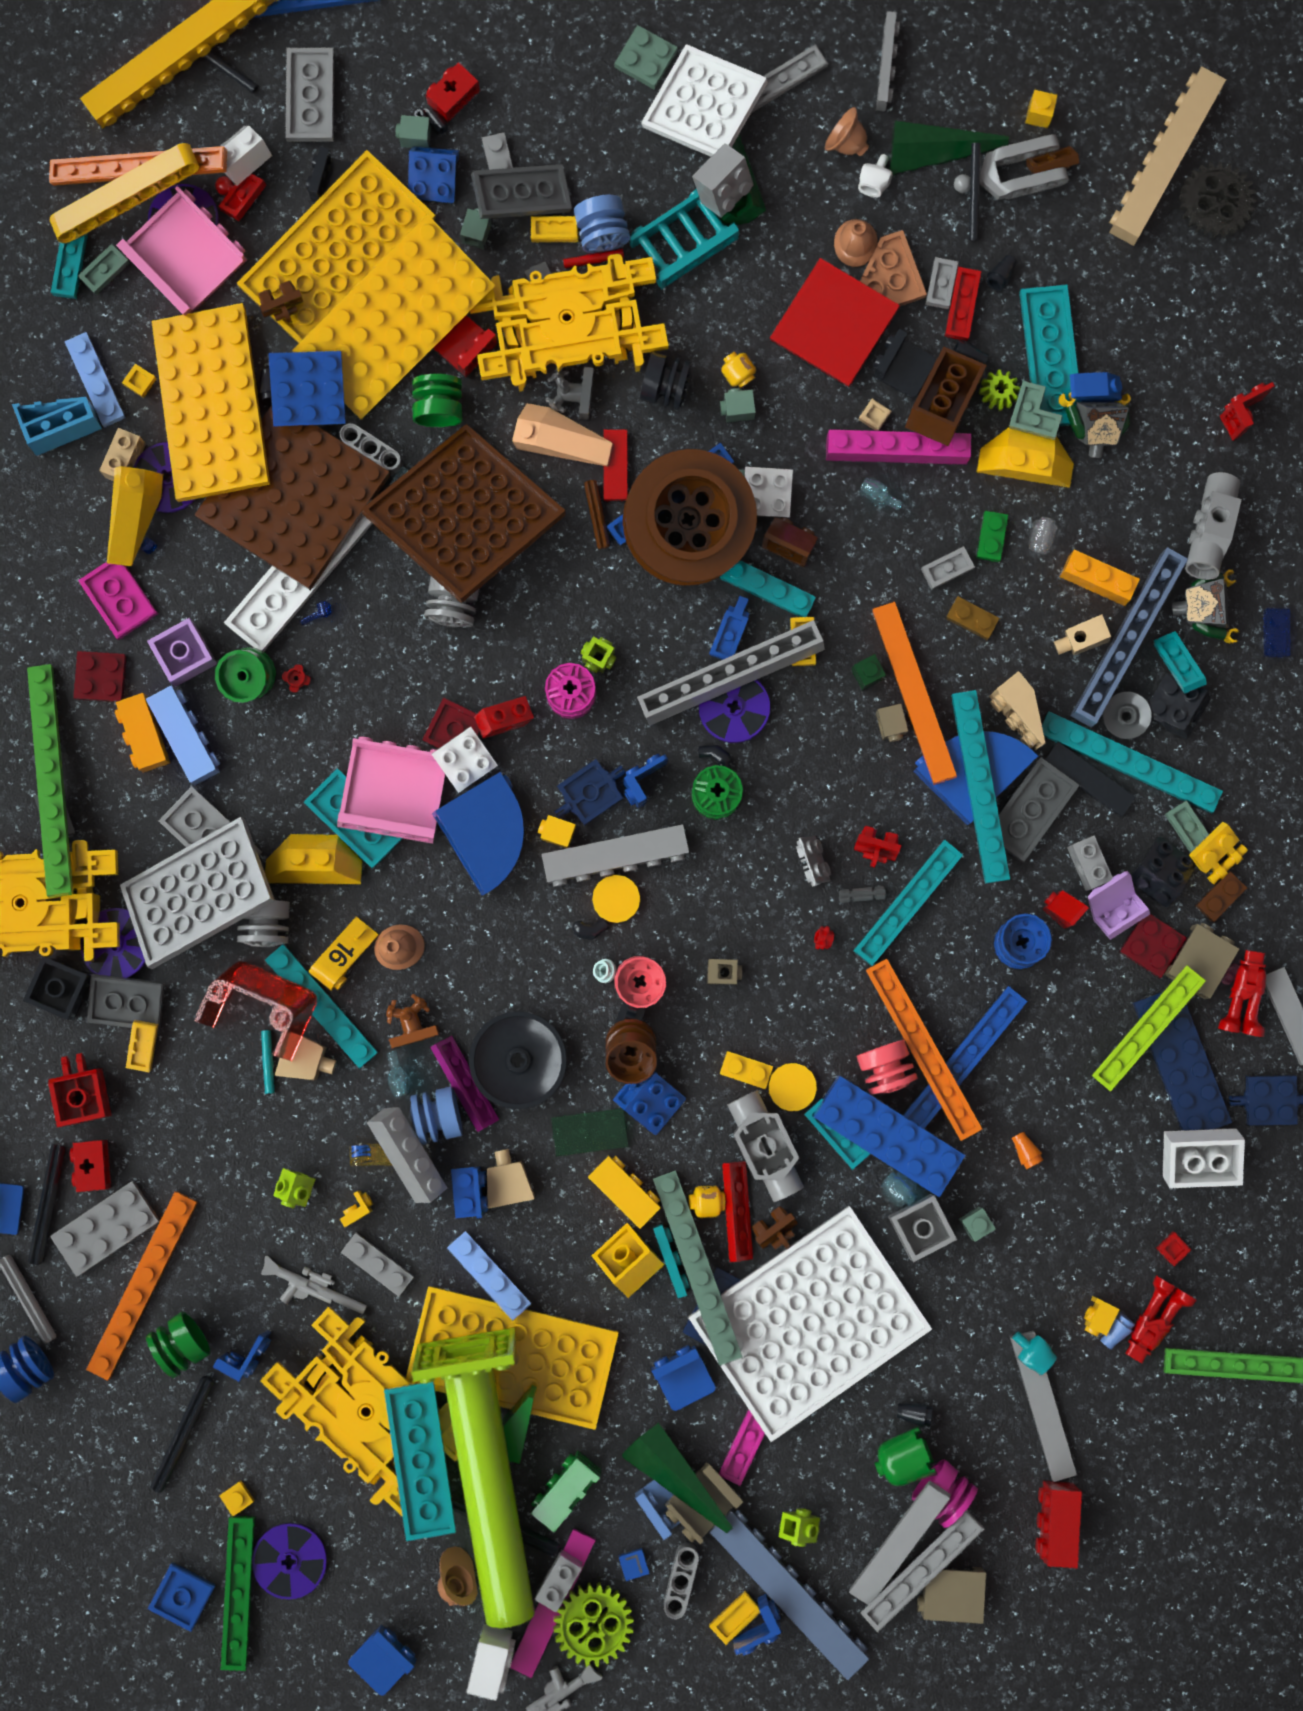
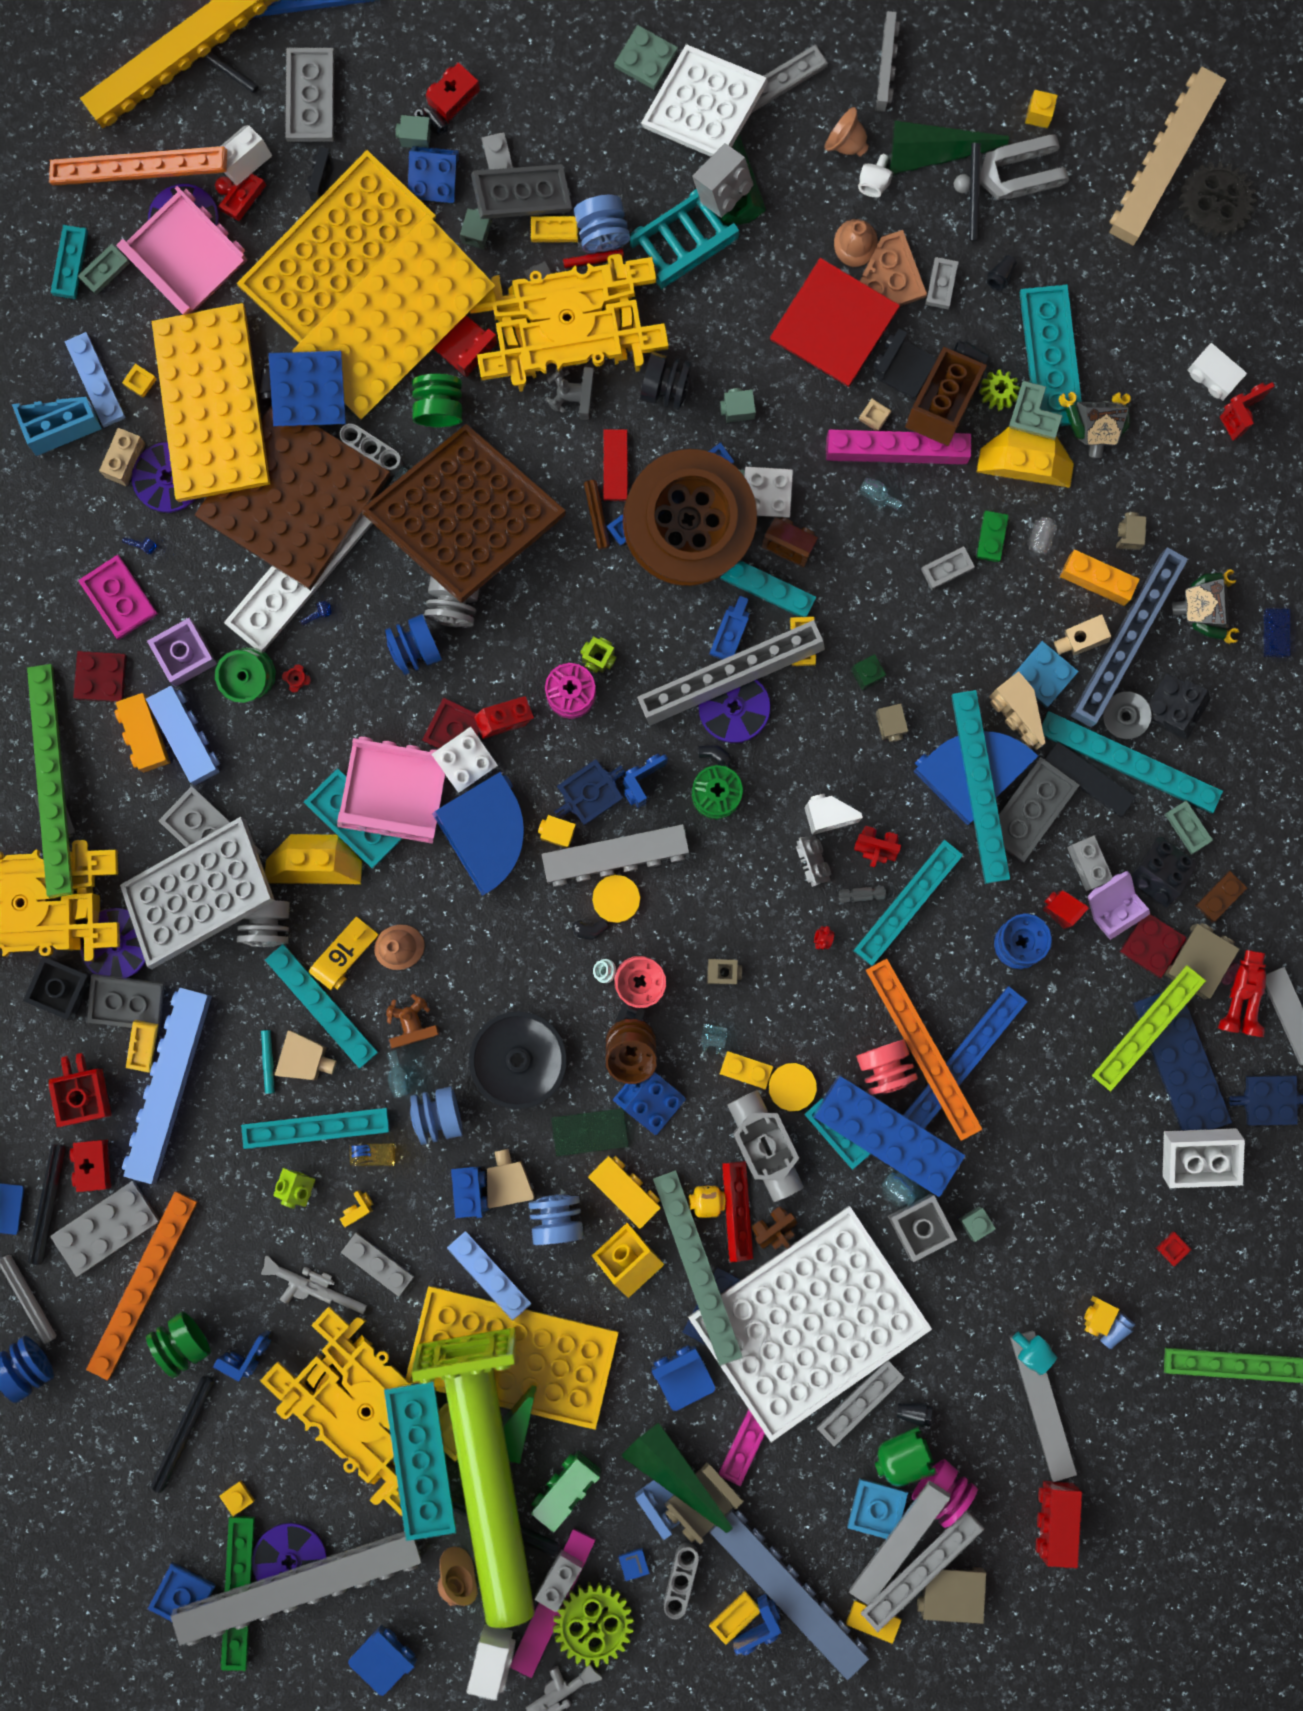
yellow beam [50,143,199,243] -> none
yellow wedge [107,466,163,566] -> none
clear red windscreen [194,961,317,1061] -> none
reddish brown hips [259,281,303,324] -> none
light grey brick [367,1107,447,1203] -> none
magenta plate [430,1036,499,1132] -> none
light nougat wedge [512,403,613,467] -> none
teal plate [653,1224,690,1298] -> none
yellow head [721,351,756,388] -> none
lime brick [779,1508,820,1547] -> none
orange tile [872,602,957,785] -> none
red plate [944,267,981,341] -> none
pearl gold plate [946,596,999,640] -> none
orange cone [1012,1132,1043,1170] -> none
reddish brown plate [1026,146,1079,174] -> none
blue slope [1070,372,1122,402] -> none
red piece [1125,1275,1197,1363] -> none
teal plate [1153,631,1207,694] -> none
light grey brick [1185,472,1242,580] -> none
yellow plate [1189,822,1248,884] -> none
none -> light blue brick [122,988,212,1184]
none -> light grey brick [171,1531,421,1646]
none -> teal plate [241,1108,390,1149]
none -> blue wheel [385,614,442,676]
none -> medium blue wheel [529,1194,584,1245]
none -> clear light blue tile [701,1024,727,1054]
none -> white slope [805,794,863,835]
none -> light grey plate [817,1360,904,1447]
none -> yellow tile [846,1600,901,1644]
none -> dark azure plate [847,1478,908,1539]
none -> dark azure plate [1010,641,1078,708]
none -> dark tan brick [1116,512,1146,550]
none -> white brick [1187,343,1247,401]

